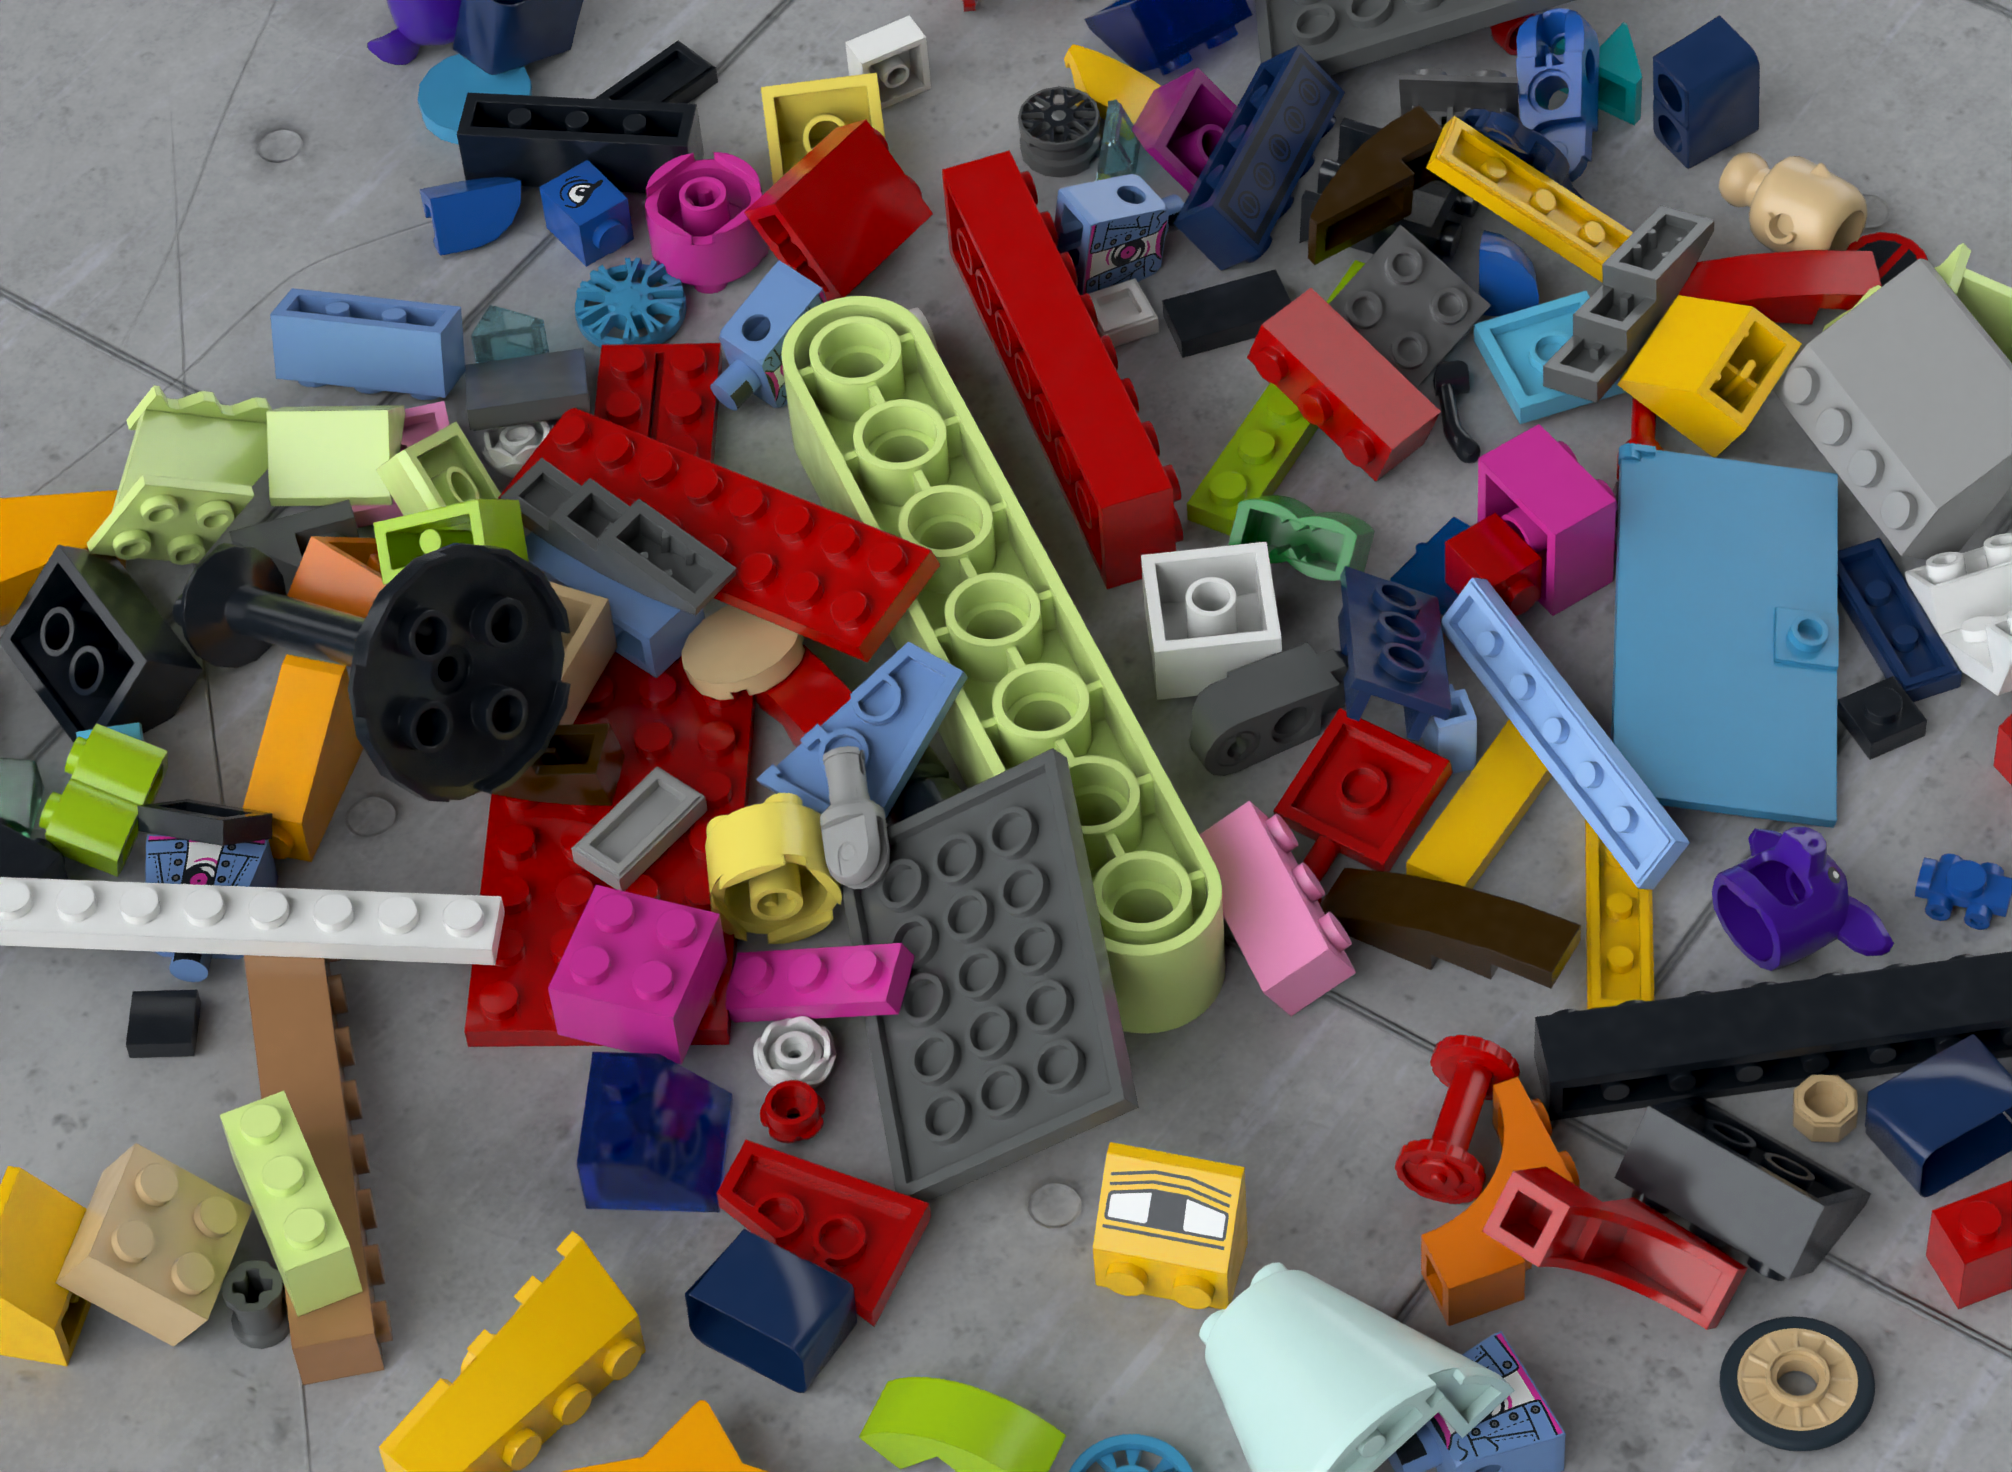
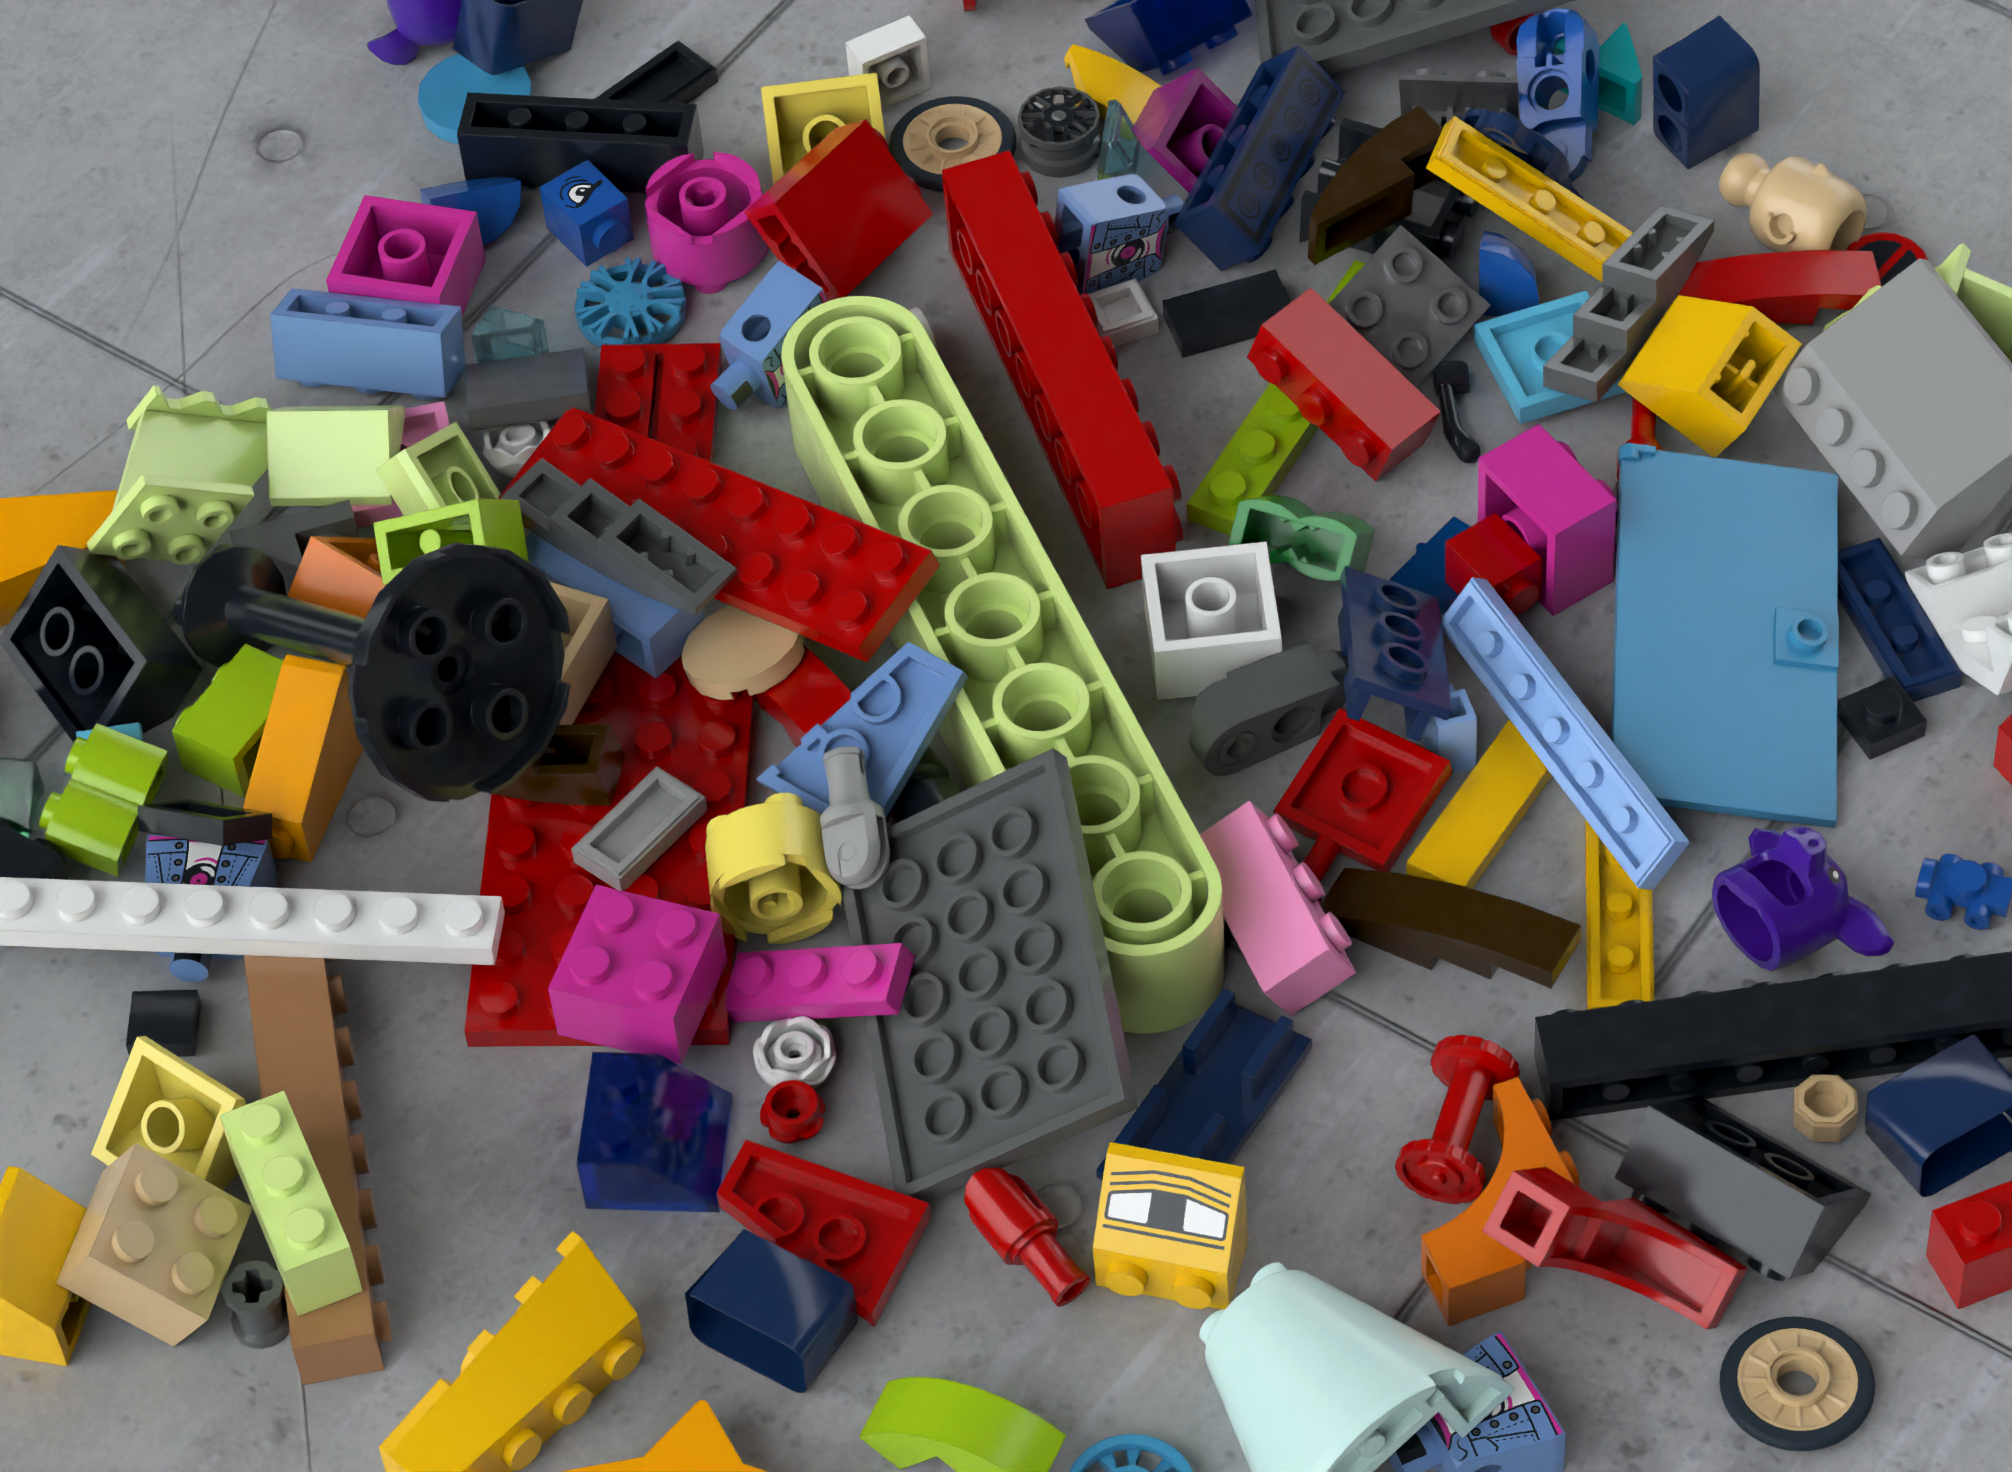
none -> light yellow slope [91,1036,246,1190]
none -> lime brick [172,643,283,798]
none -> dark pink brick [326,195,486,315]
none -> tan wheel [889,96,1017,192]
none -> red arm [964,1168,1090,1307]
none -> dark blue brick [1096,988,1312,1180]

